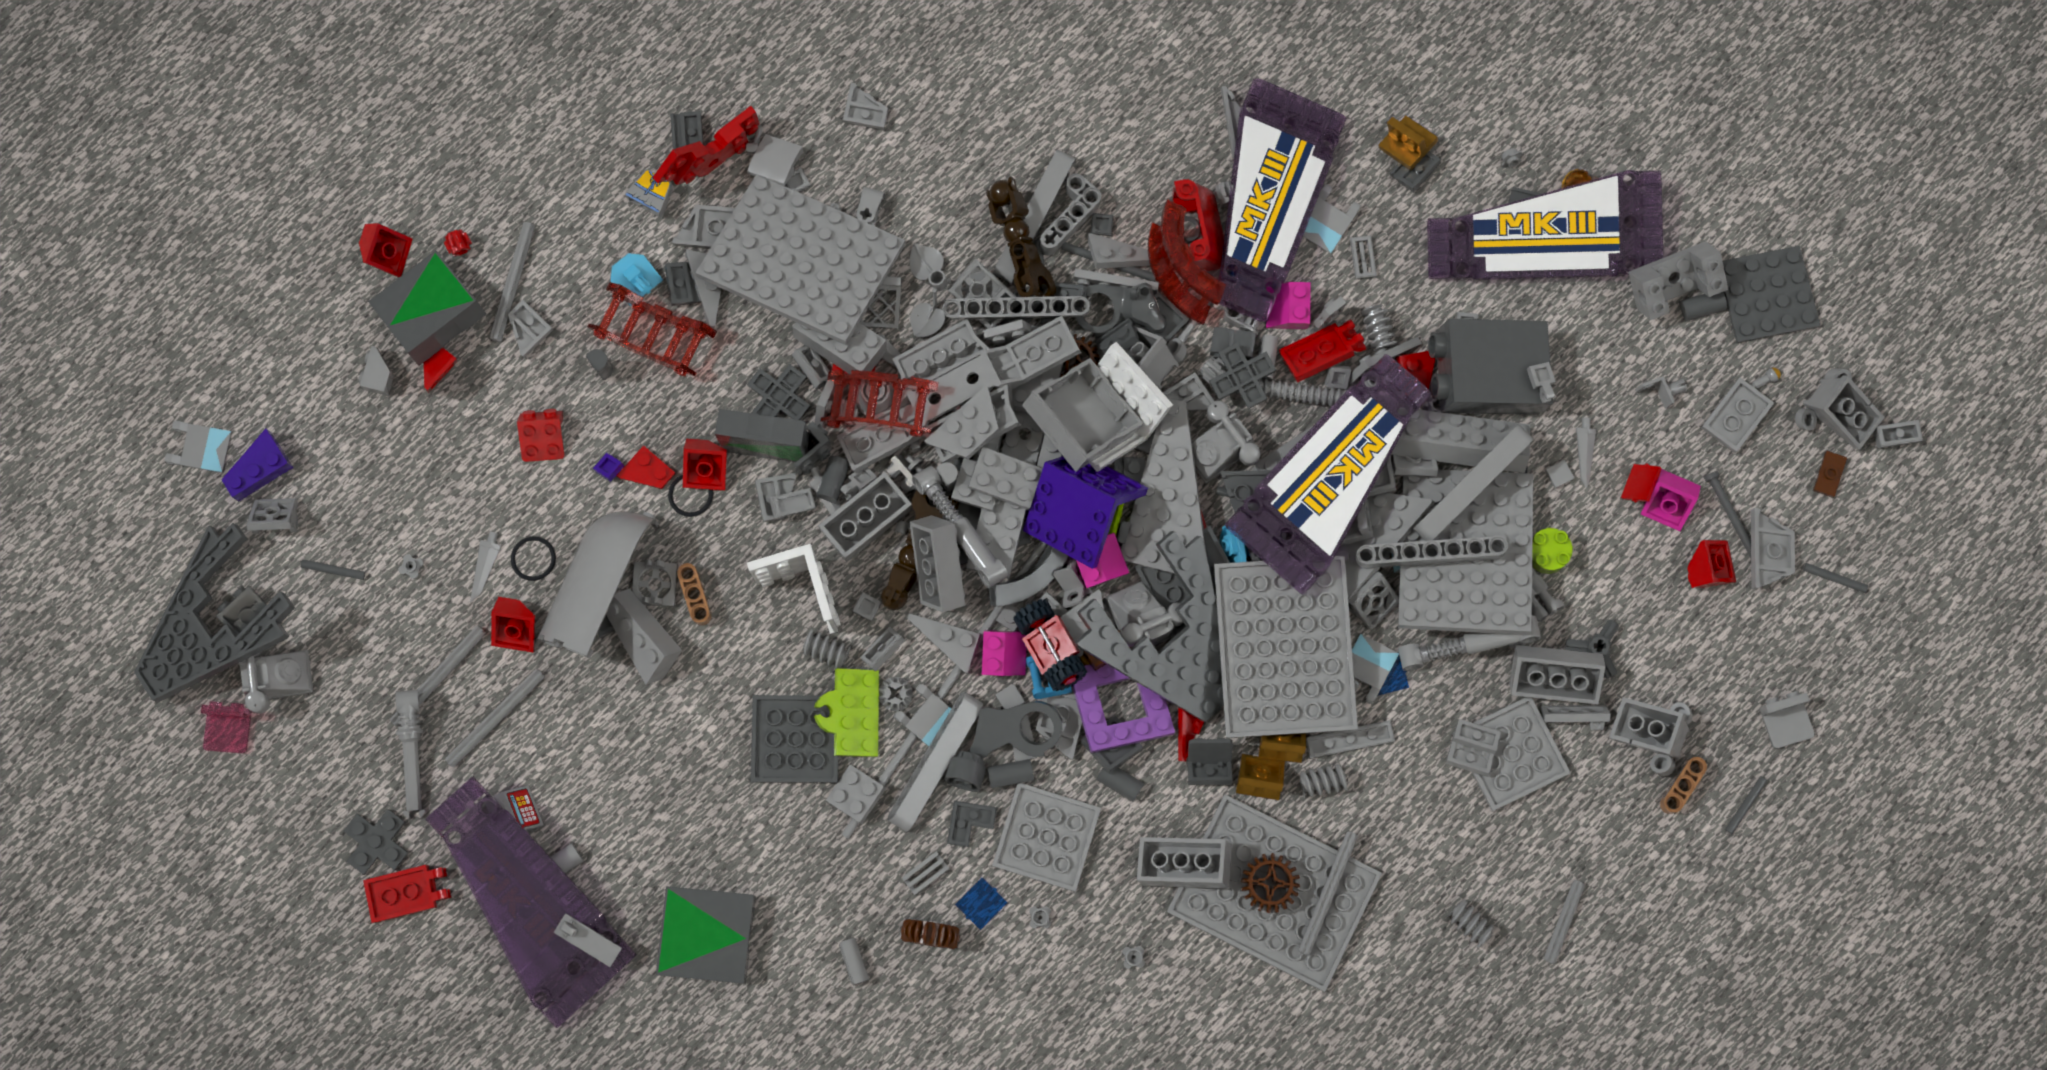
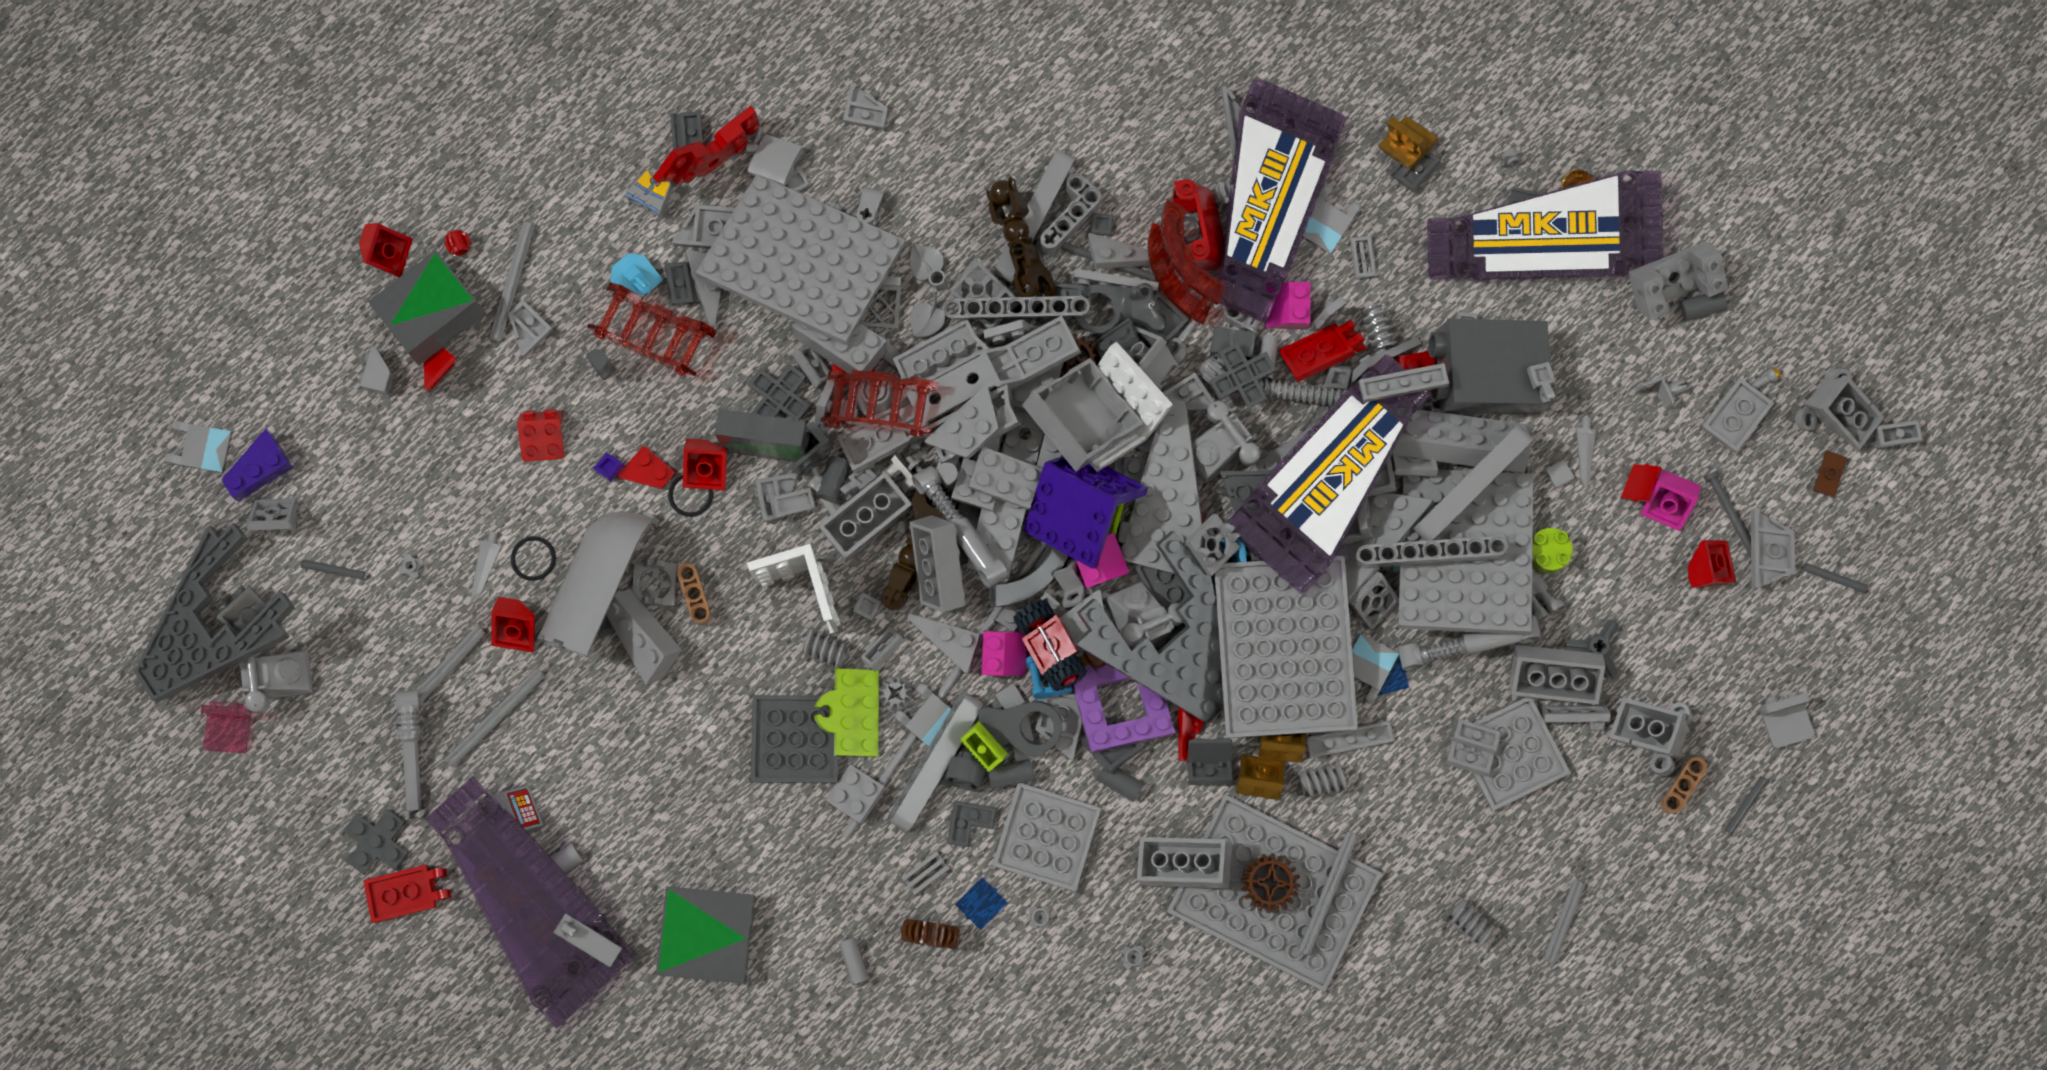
dark grey plate [1722,246,1820,343] -> none
none -> lime brick [961,721,1008,772]
none -> light grey piece [1185,514,1240,575]
none -> light grey plate [1358,363,1449,403]

